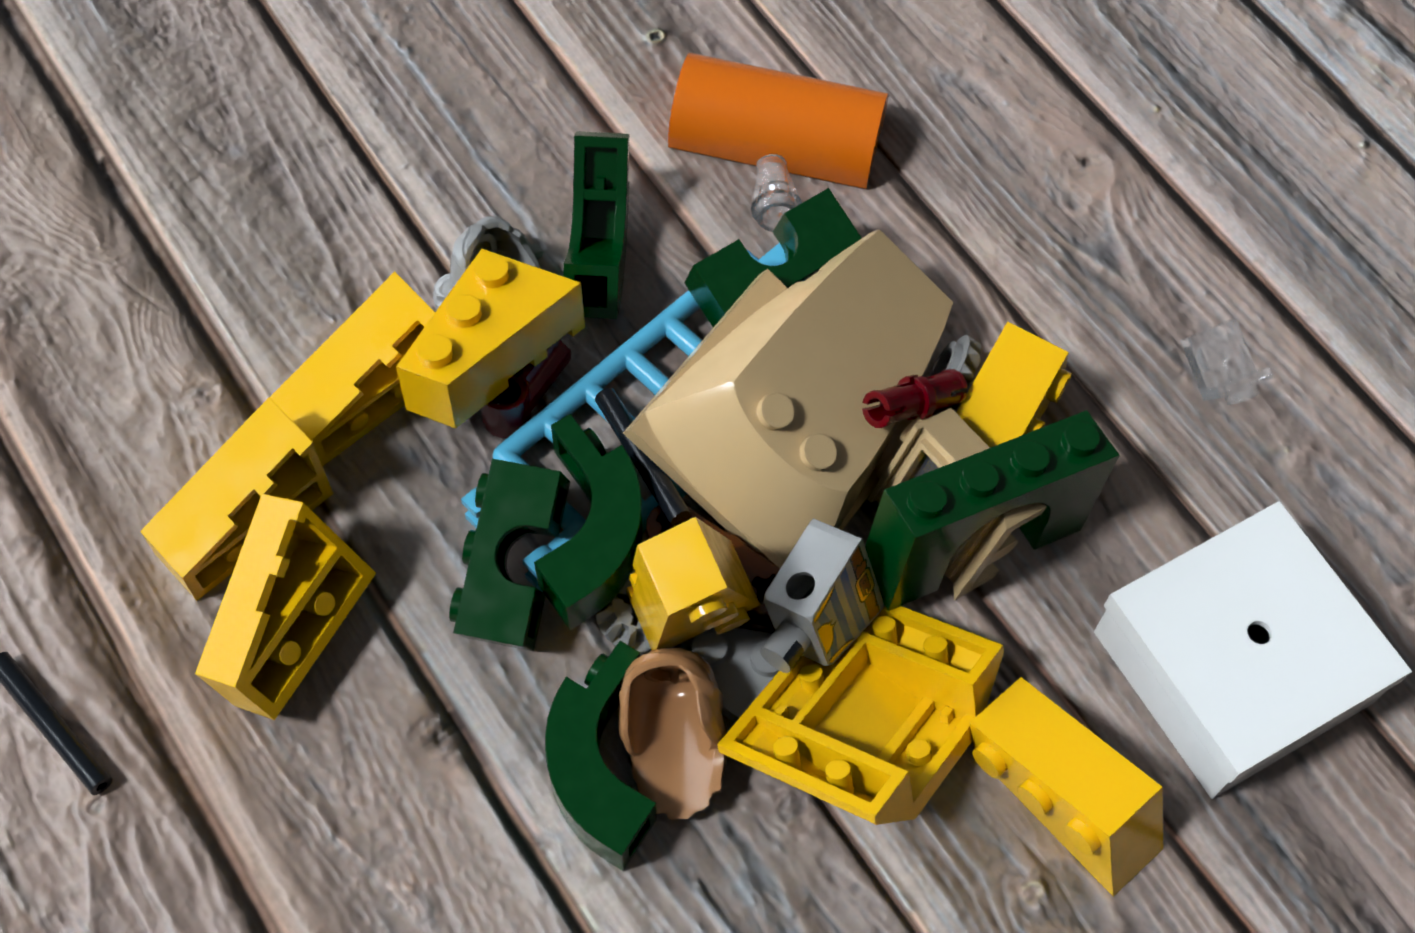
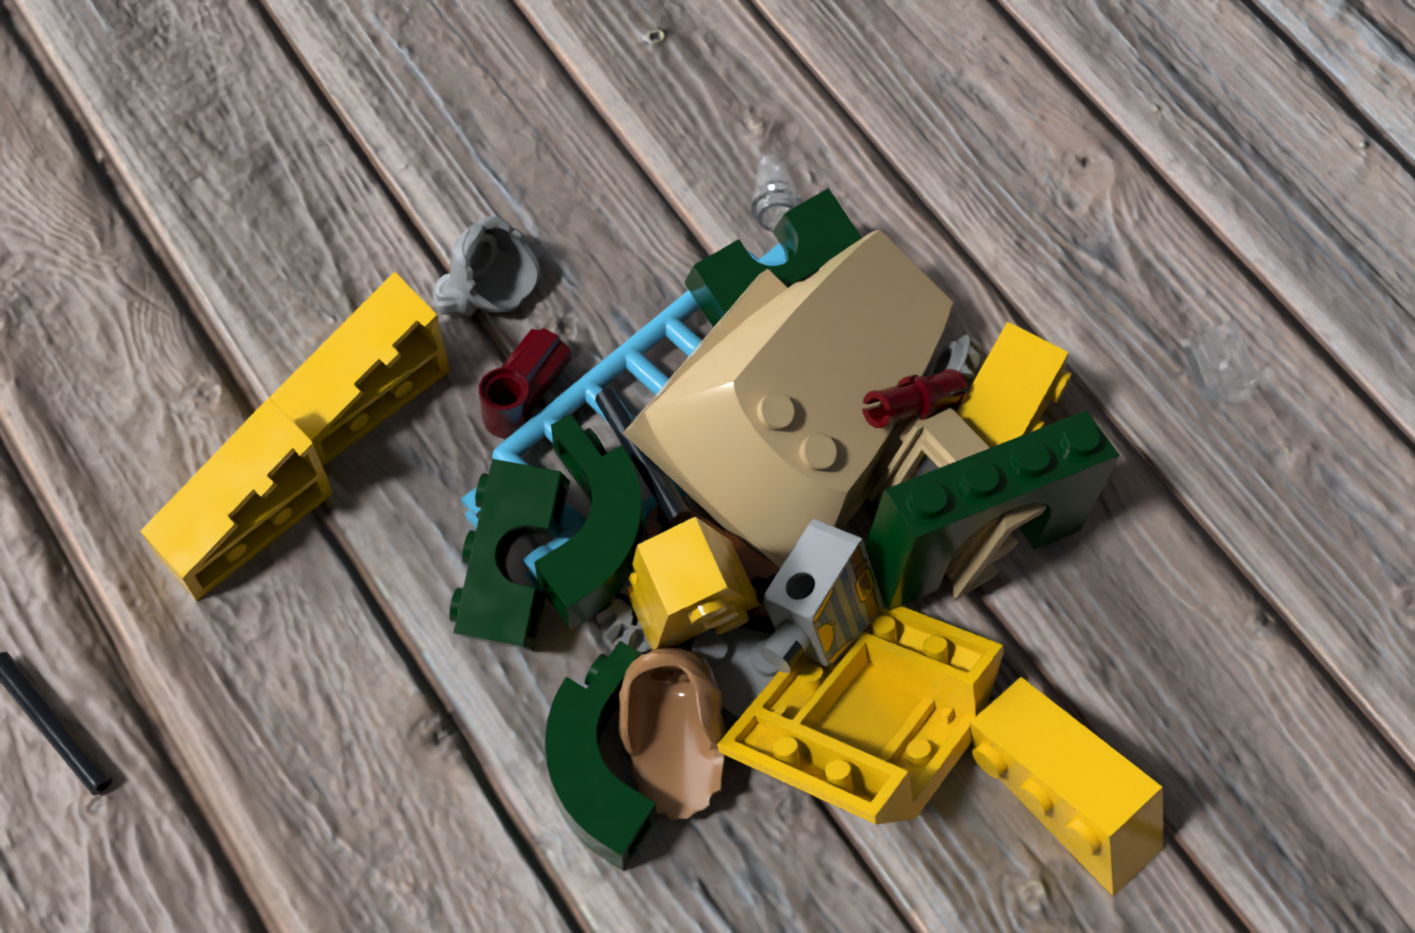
yellow wedge [195,494,376,720] -> none
yellow wedge [396,248,585,428] -> none
dark green arch [563,131,630,319] -> none
orange brick [668,53,889,189] -> none
white container [1094,501,1412,799] -> none

